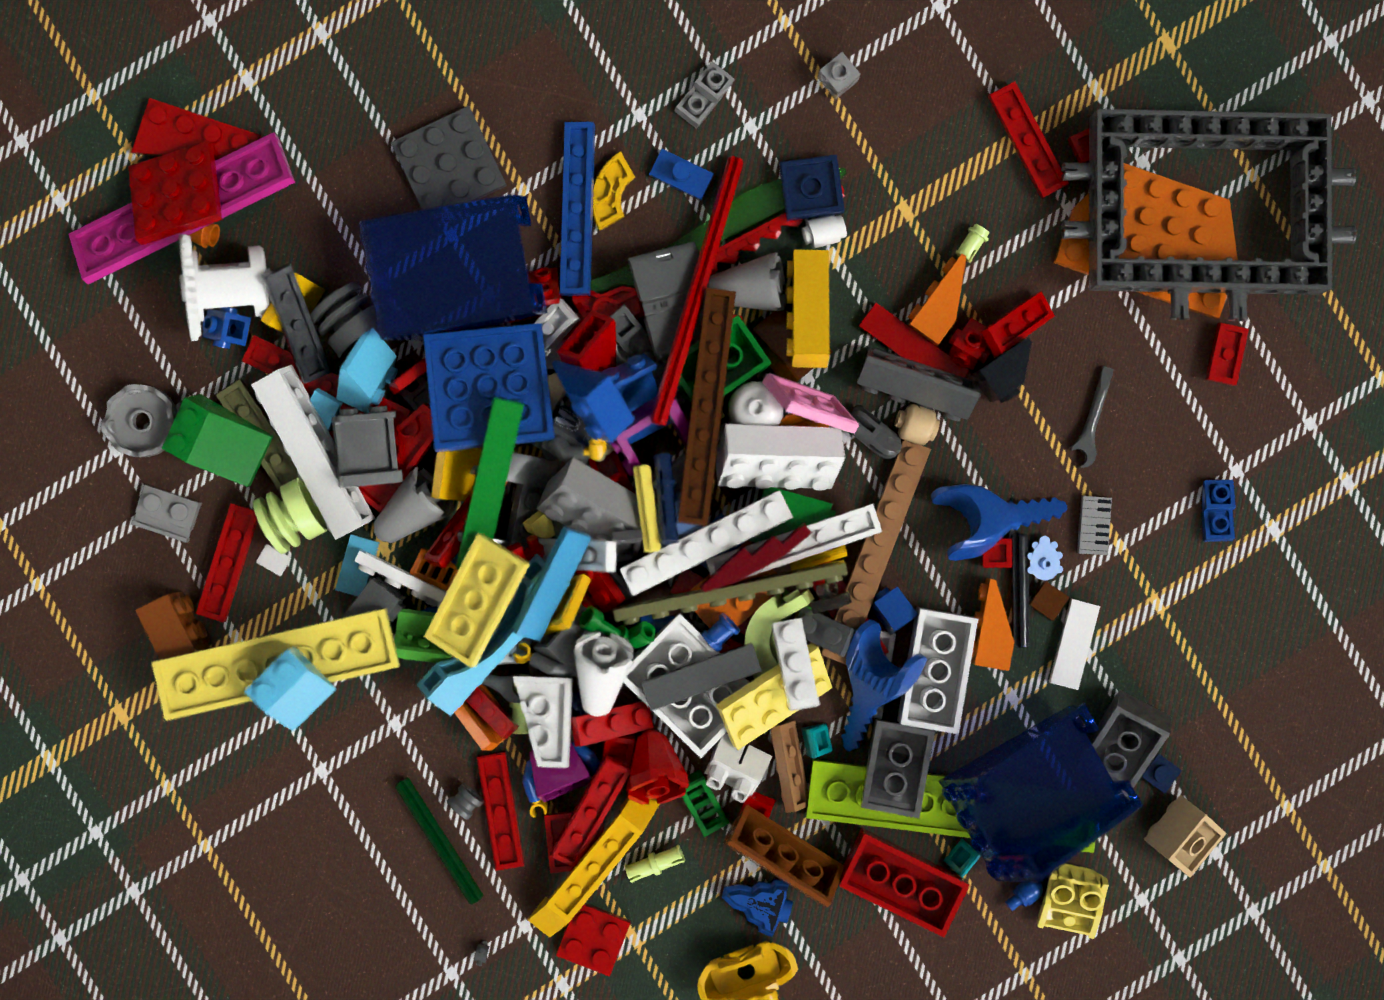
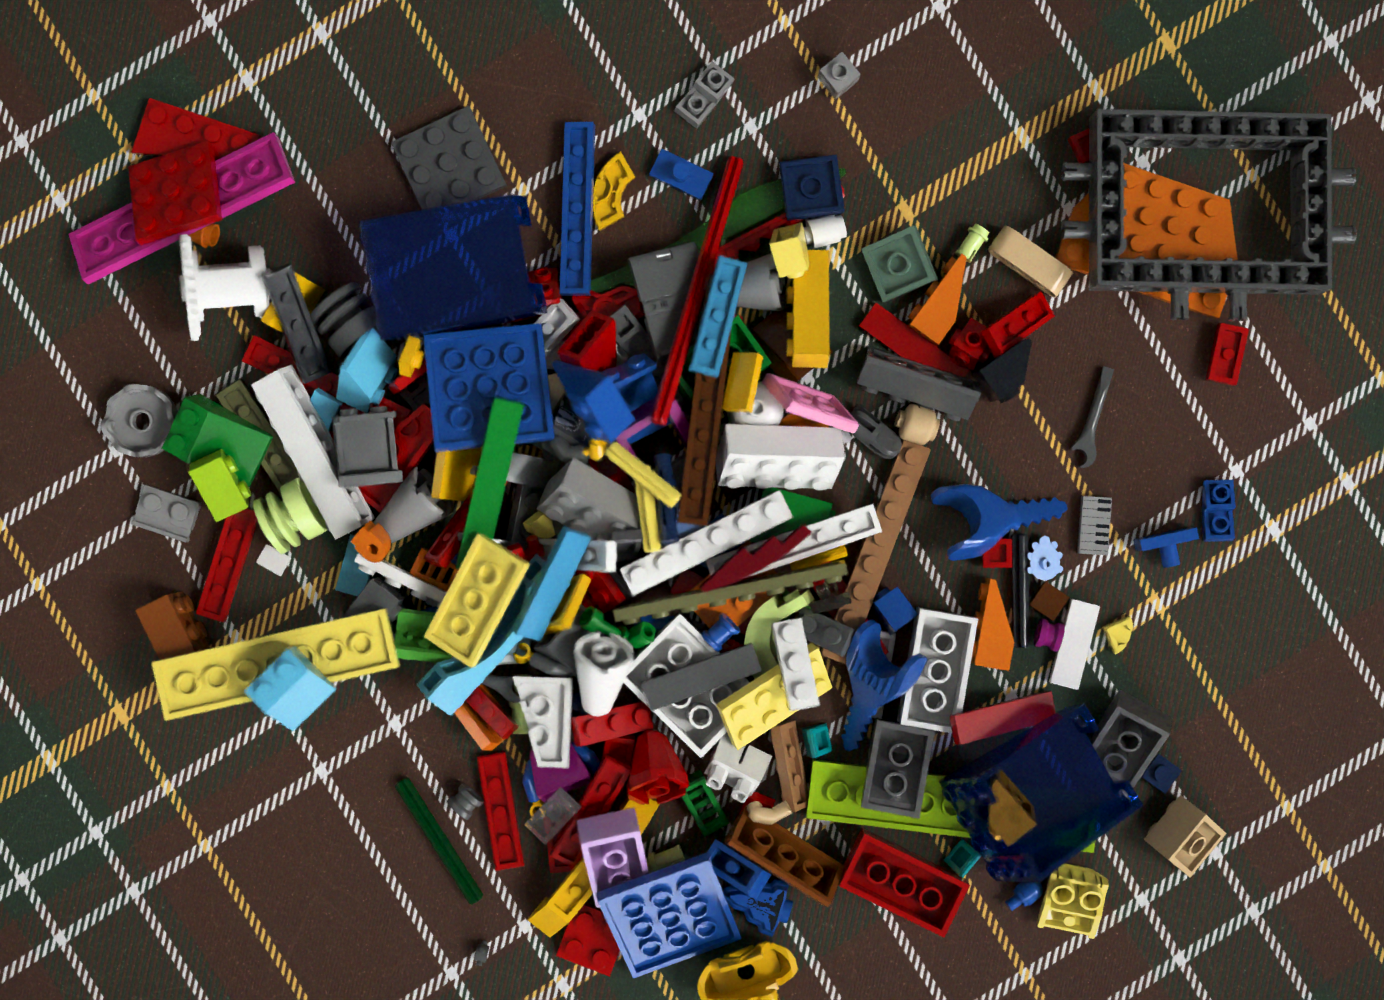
blue brick [202,307,251,349] -> none
red plate [988,81,1069,199] -> none
none -> lime brick [188,449,252,522]
none -> orange piece [350,520,391,563]
none -> yellow plate [399,336,424,378]
none -> clear tile [524,787,581,845]
none -> lavender slope [577,807,649,908]
none -> blue plate [596,852,742,979]
none -> light yellow axle [605,442,681,507]
none -> dark azure tile [689,255,747,378]
none -> blue brick [708,839,772,899]
none -> yellow tile [722,352,763,413]
none -> tan arm [747,800,792,825]
none -> light yellow slope [770,222,810,279]
none -> sand green plate [861,225,938,302]
none -> red tile [949,691,1057,745]
none -> tan beam [988,226,1073,298]
none -> pearl gold slope [988,763,1036,846]
none -> magenta wheel [1033,618,1065,652]
none -> light yellow tile [1102,616,1133,654]
none -> blue tile [1133,527,1199,568]

